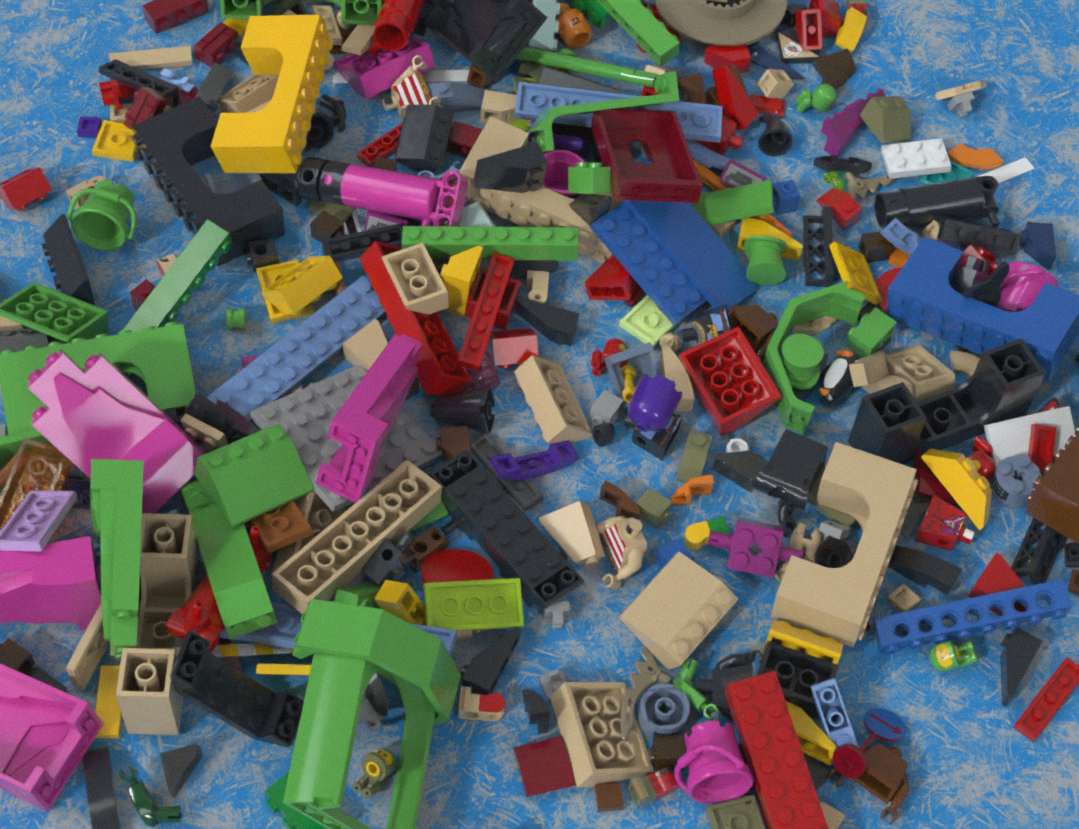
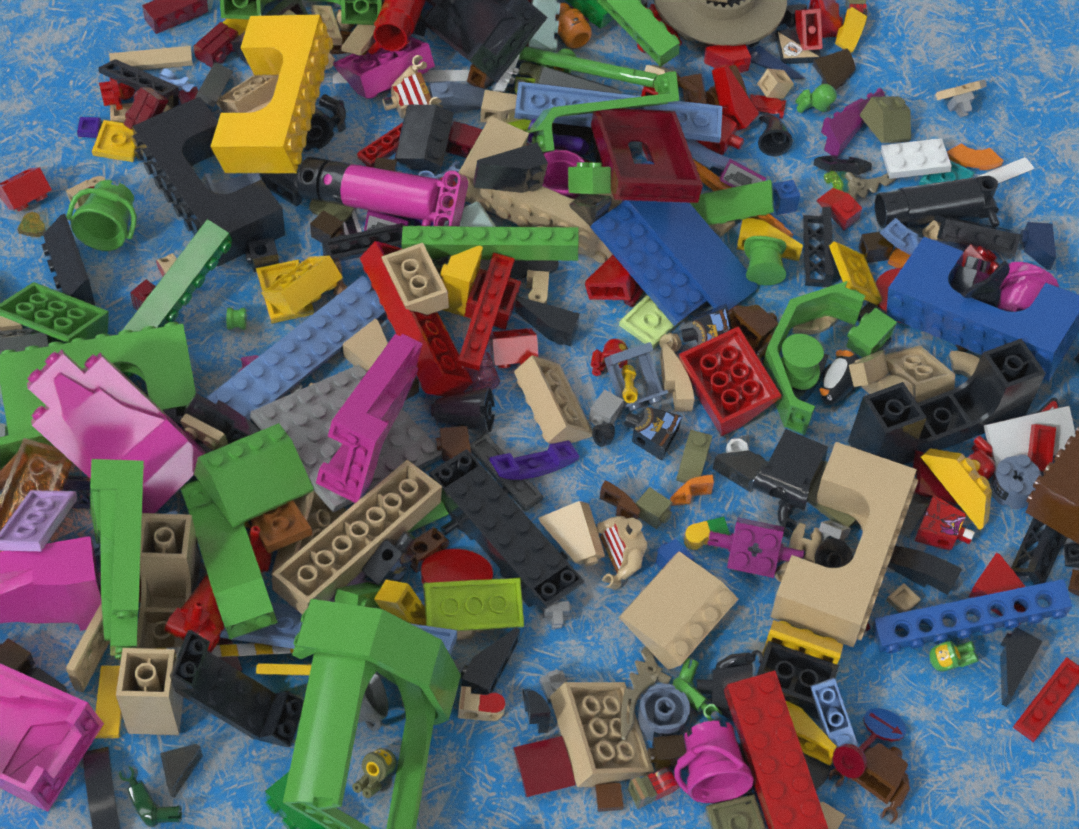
dark purple cylinder [628,374,682,432] -> none
none -> clear yellow tile [17,212,46,237]
none -> white gear [493,54,520,93]

